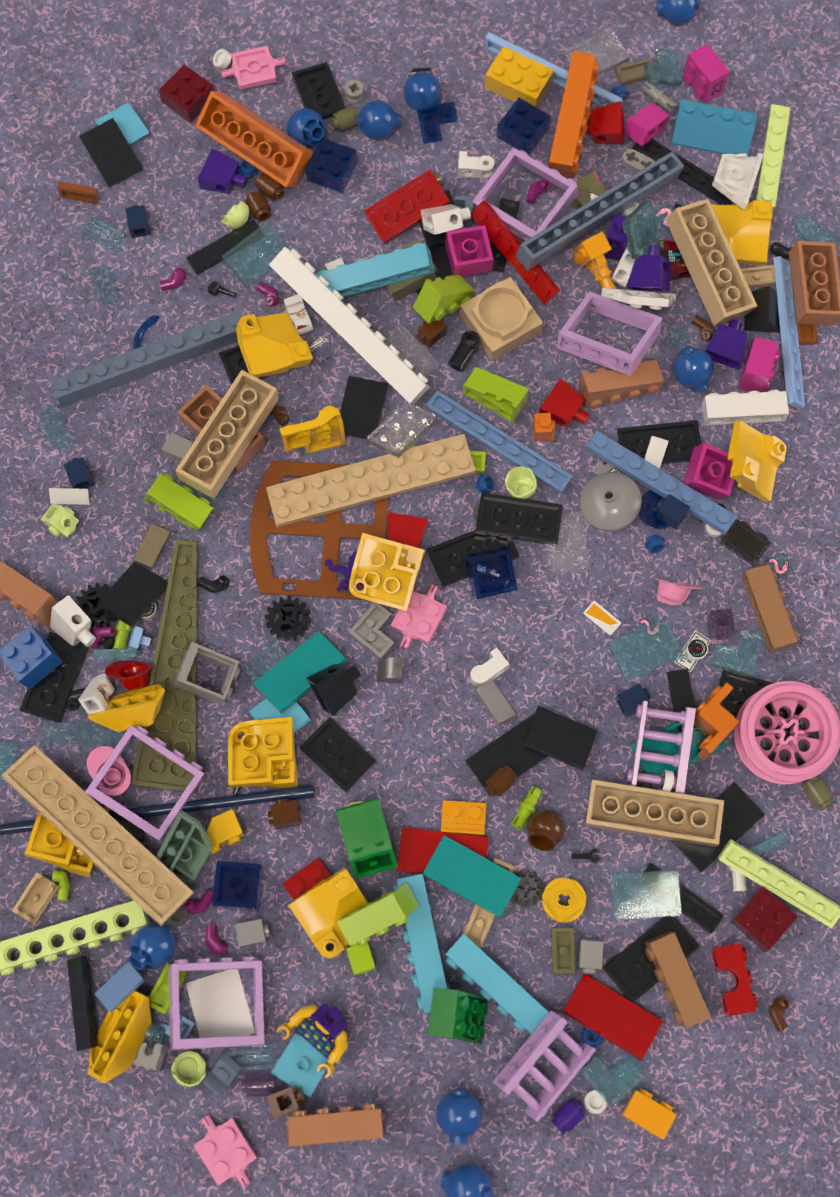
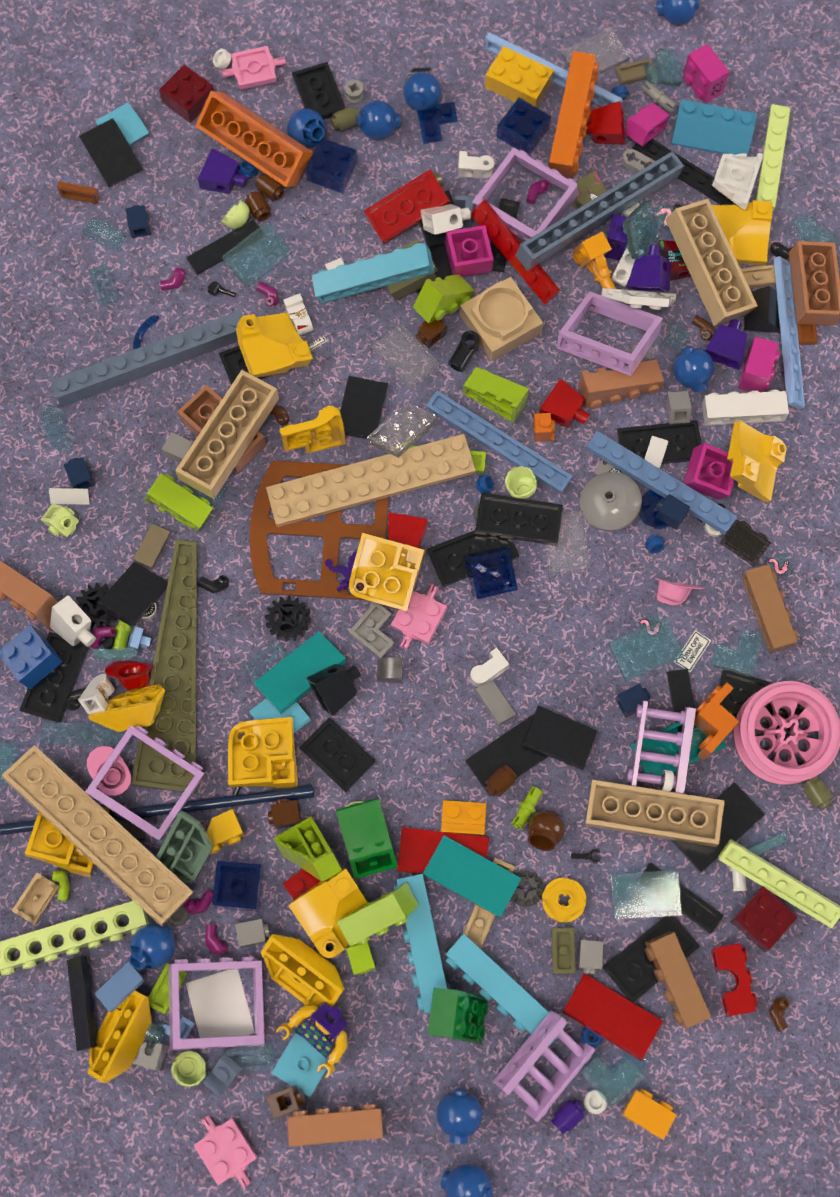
light grey window [173,642,240,704] -> none
clear purple brick [241,1072,275,1097] -> none
white brick [269,247,430,405] -> none
sticker [583,601,621,635] -> none
black tile [686,638,708,661] -> none
clear purple brick [707,609,735,640] -> none
none -> yellow wedge [261,934,345,1007]
none -> lime wedge [273,816,342,882]
none -> light grey brick [666,391,692,424]

